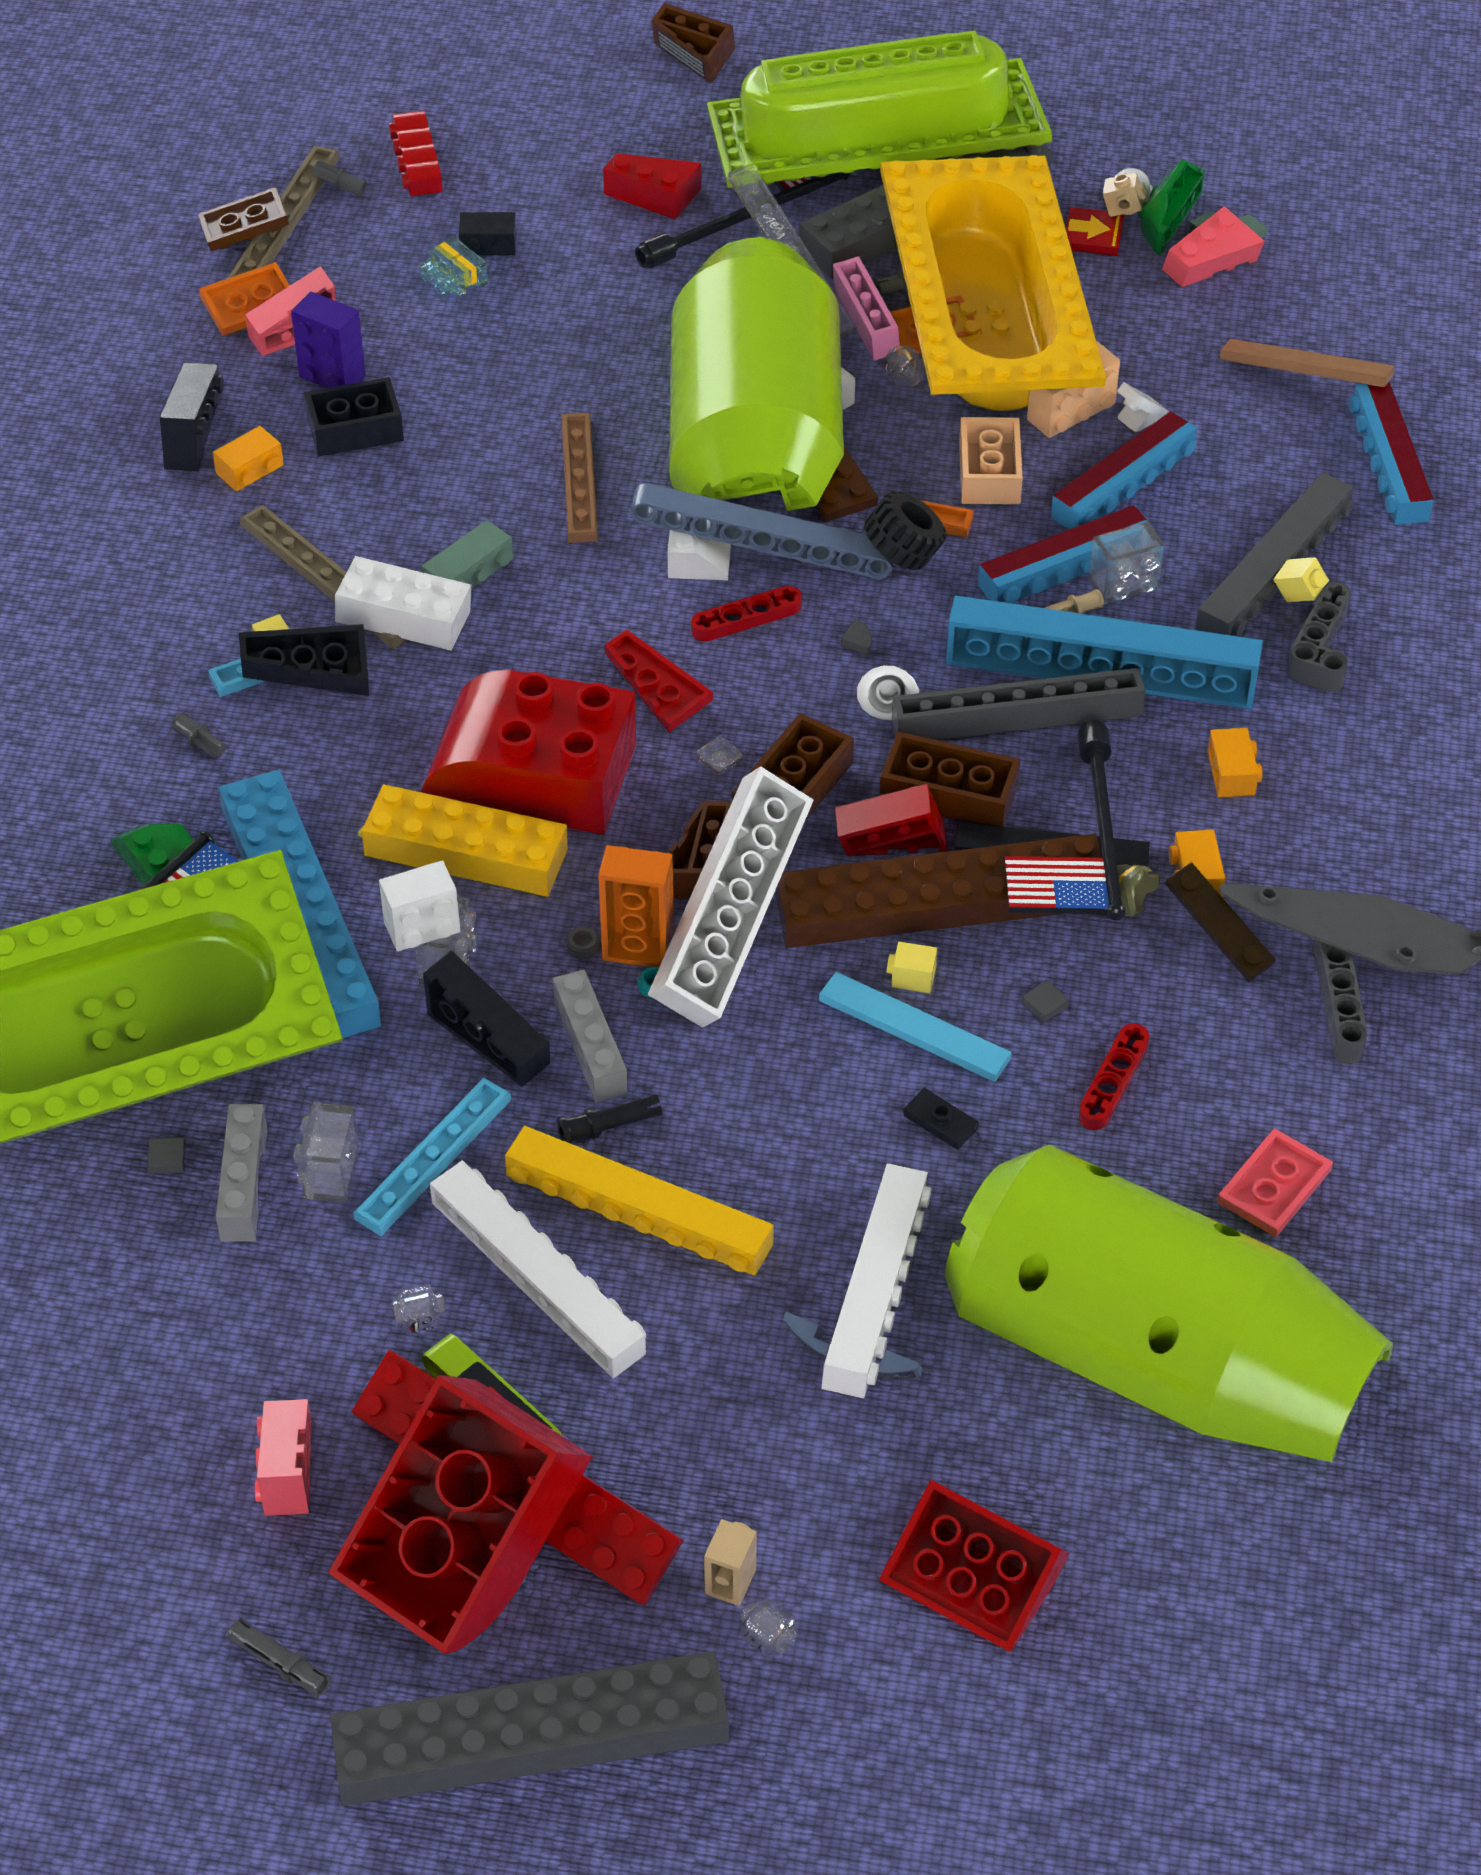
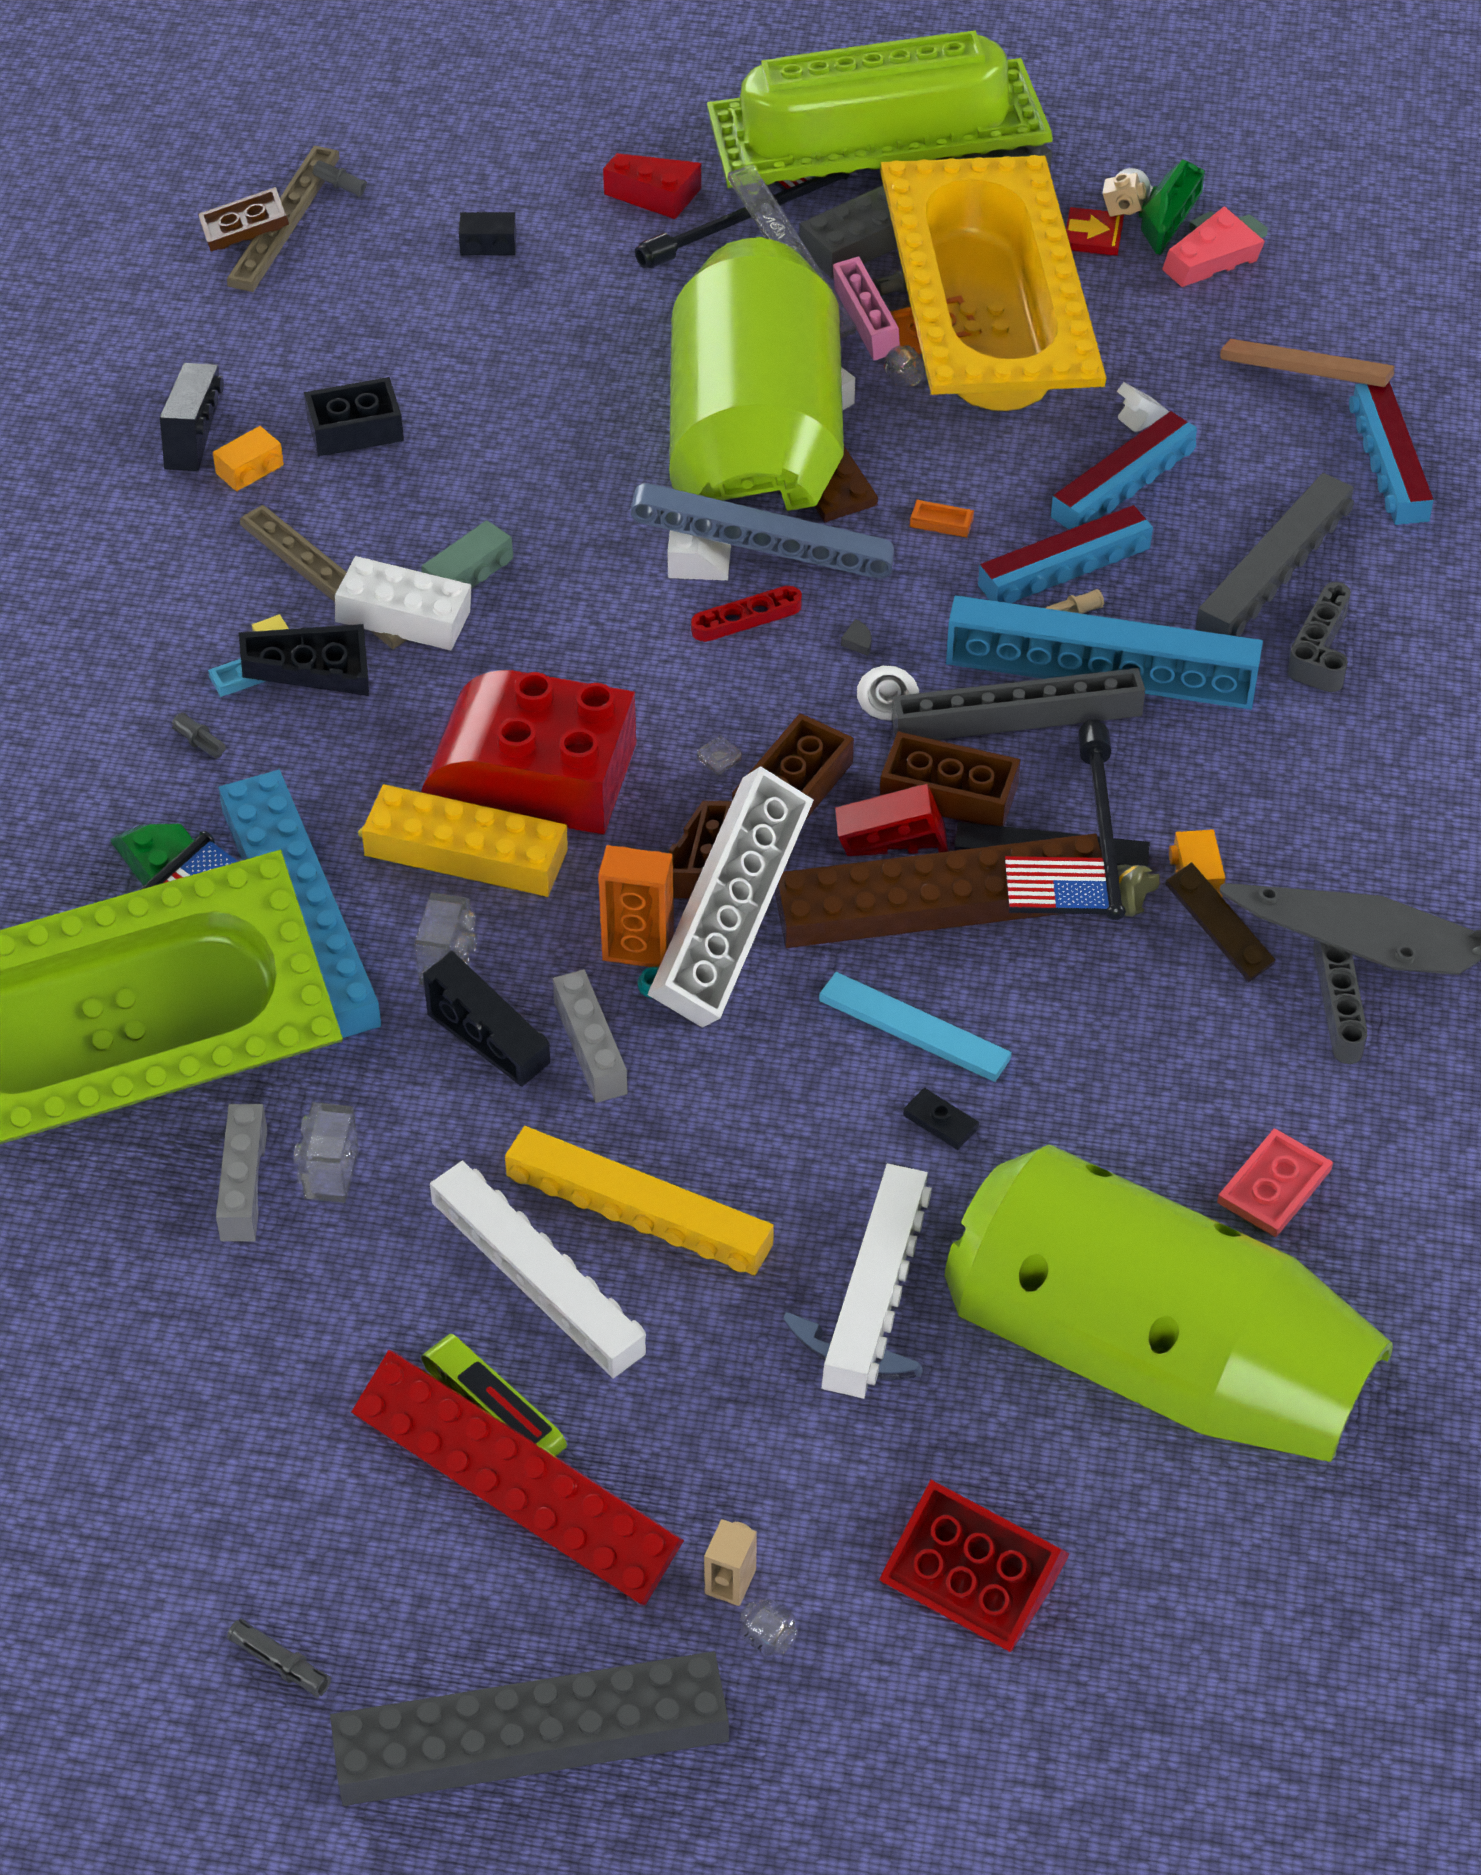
dark grey tile [148,1138,185,1174] -> none
orange plate [199,262,290,336] -> none
coral wedge [245,266,336,356] -> none
coral wedge [255,1399,311,1516] -> none
dark purple brick [291,291,366,388] -> none
red brick [328,1375,593,1654] -> none
medium azure tile [353,1078,511,1236] -> none
white brick [379,860,460,952] -> none
red brick [388,110,443,196] -> none
clear head [391,1283,446,1333] -> none
clear light blue hips [420,236,488,297] -> none
black pin [557,1094,662,1144] -> none
medium nougat tile [561,413,598,543] -> none
dark grey tile [566,927,600,959] -> none
red wing [604,629,713,732] -> none
reddish brown wedge [651,3,735,84] -> none
black tyre [864,491,947,570] -> none
light yellow brick [887,941,938,994] -> none
light nougat brick [959,417,1023,504] -> none
dark grey tile [1022,980,1069,1023] -> none
light nougat brick [1027,341,1120,438] -> none
red beam [1079,1023,1150,1130] -> none
clear brick [1089,521,1164,604] -> none
light orange brick [1207,728,1262,798] -> none
light yellow brick [1273,557,1329,602] -> none

